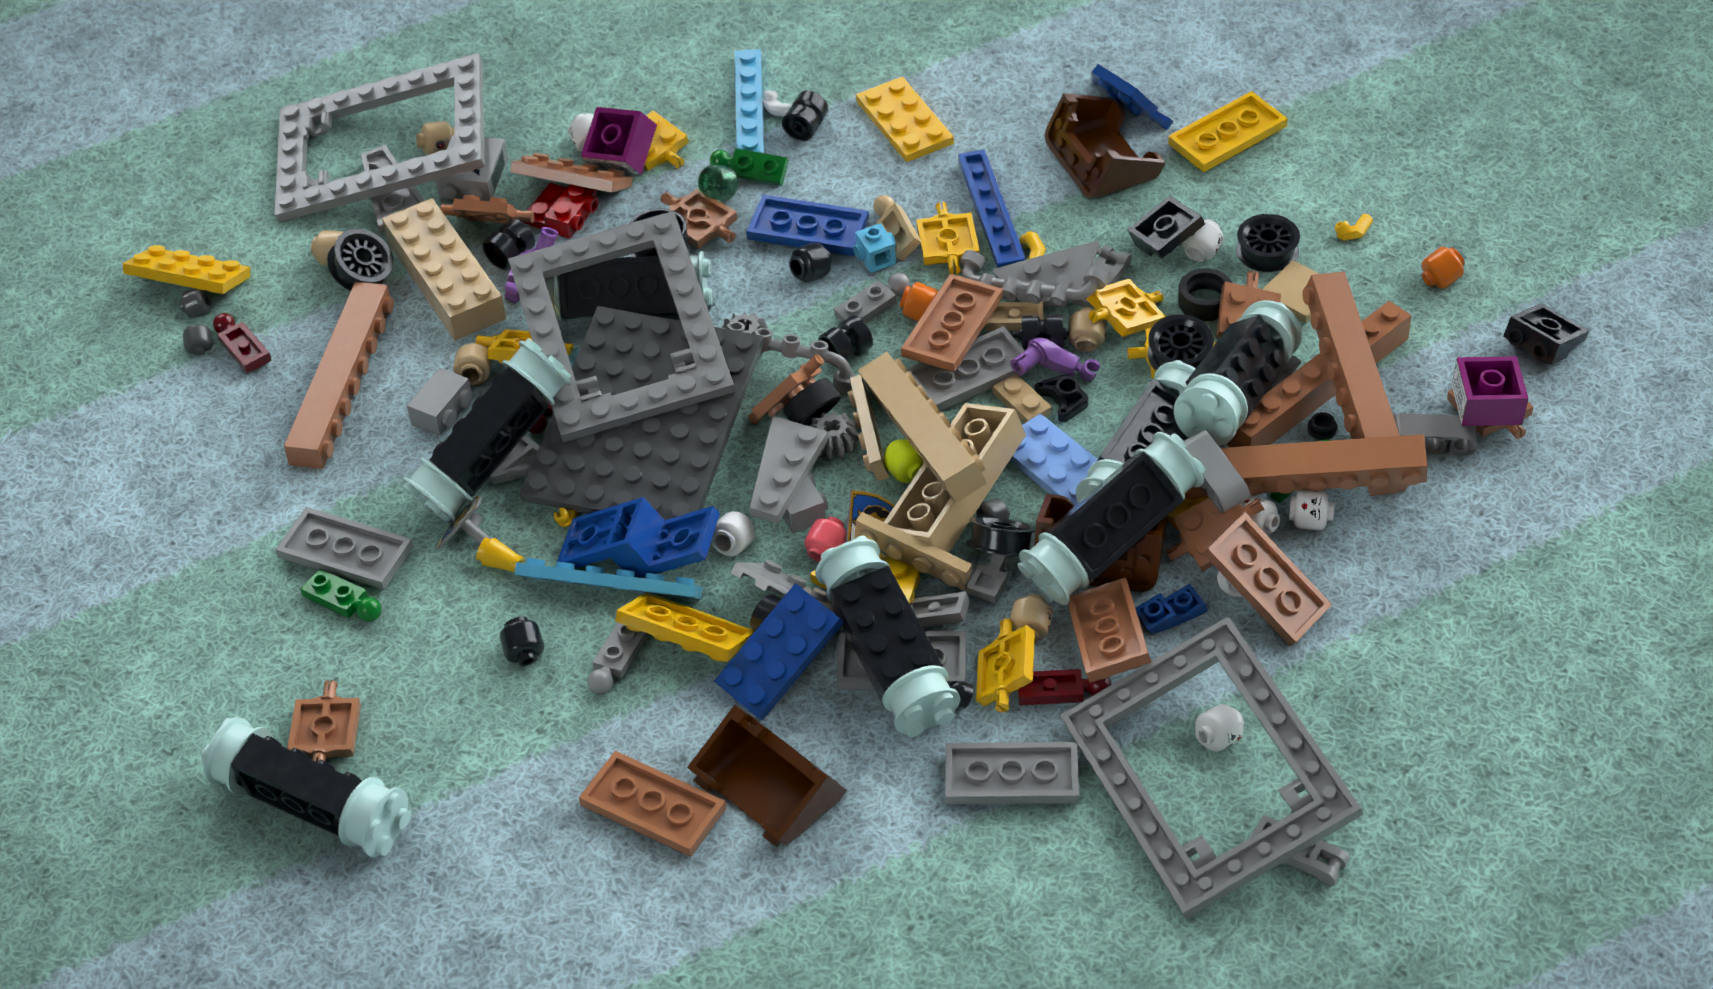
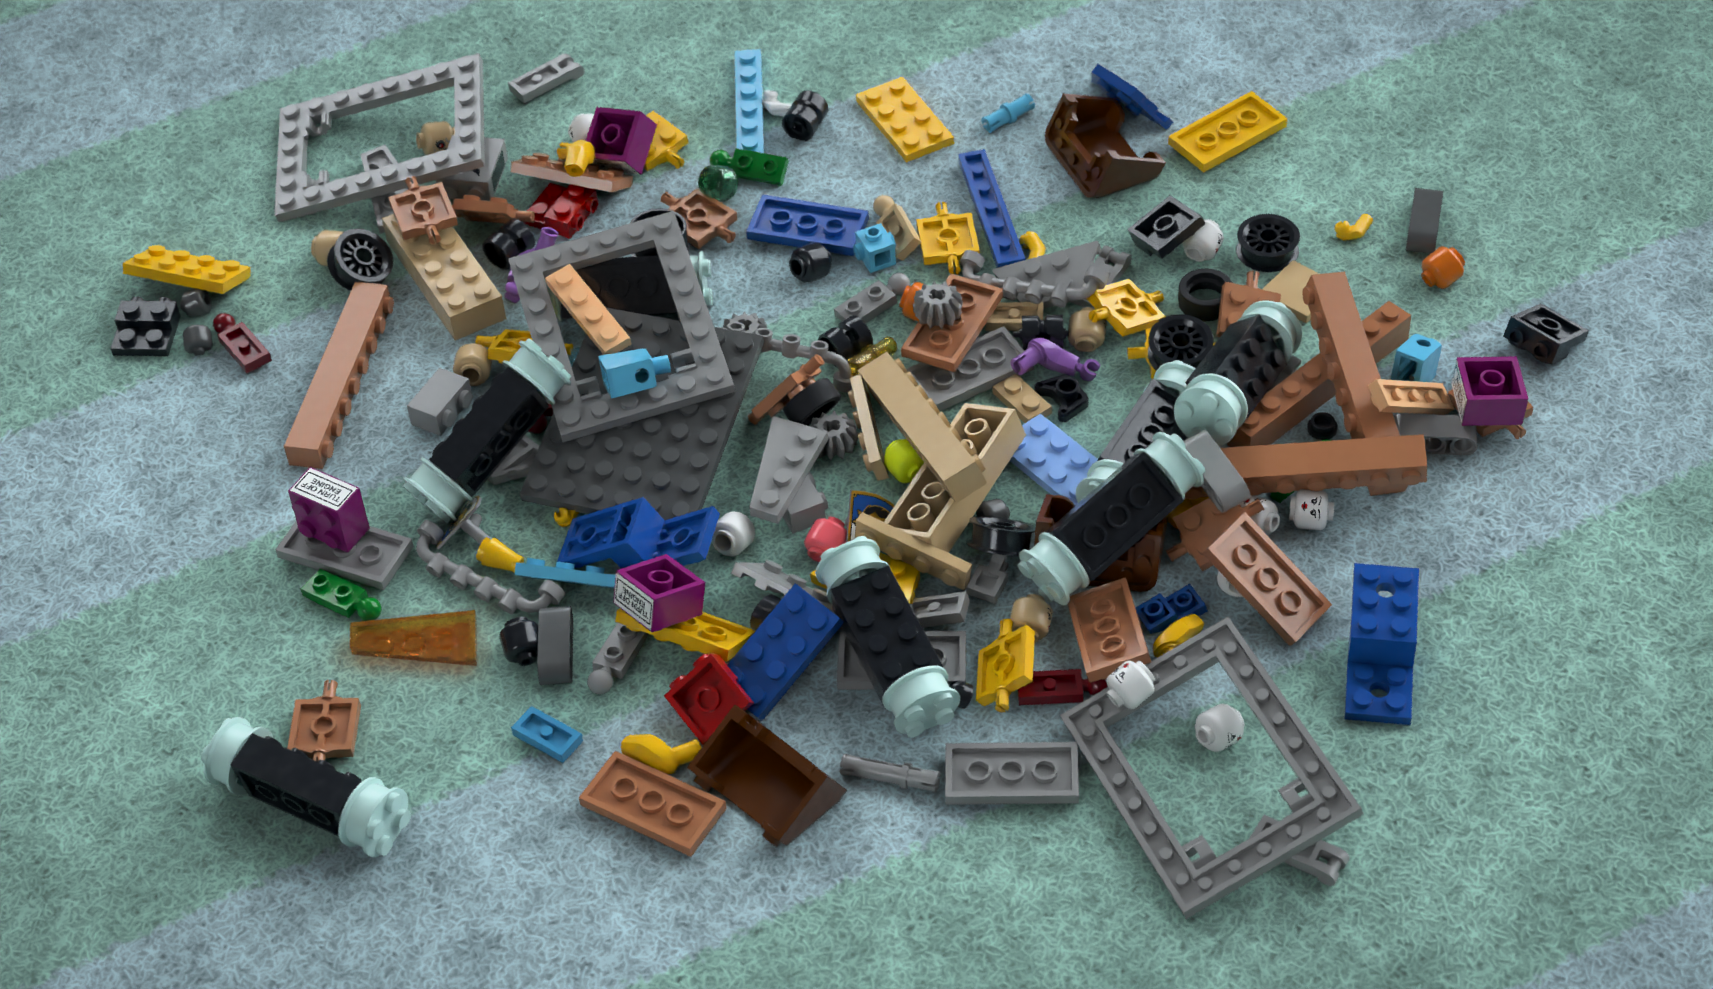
none -> black plate [110,297,181,356]
none -> magenta brick [288,467,370,553]
none -> clear orange wing [350,610,477,666]
none -> nougat plate [388,176,458,245]
none -> light grey bar [416,520,565,615]
none -> light grey plate [508,54,584,103]
none -> dark azure plate [511,706,583,763]
none -> dark grey beam [537,606,573,686]
none -> light nougat plate [545,264,632,355]
none -> yellow arm [557,140,595,177]
none -> medium azure torso [598,349,671,398]
none -> magenta brick [613,554,706,632]
none -> yellow arm [621,734,701,775]
none -> red plate [664,653,754,745]
none -> light grey pin [840,753,941,792]
none -> clear yellow pin [847,336,897,376]
none -> light grey gear [913,281,963,329]
none -> medium azure pin [982,93,1035,133]
none -> white head [1106,660,1156,709]
none -> yellow arm [1152,614,1204,658]
none -> blue bracket [1344,563,1419,725]
none -> light nougat plate [1368,379,1454,415]
none -> medium azure torso [1390,334,1442,382]
none -> dark grey beam [1406,188,1443,254]

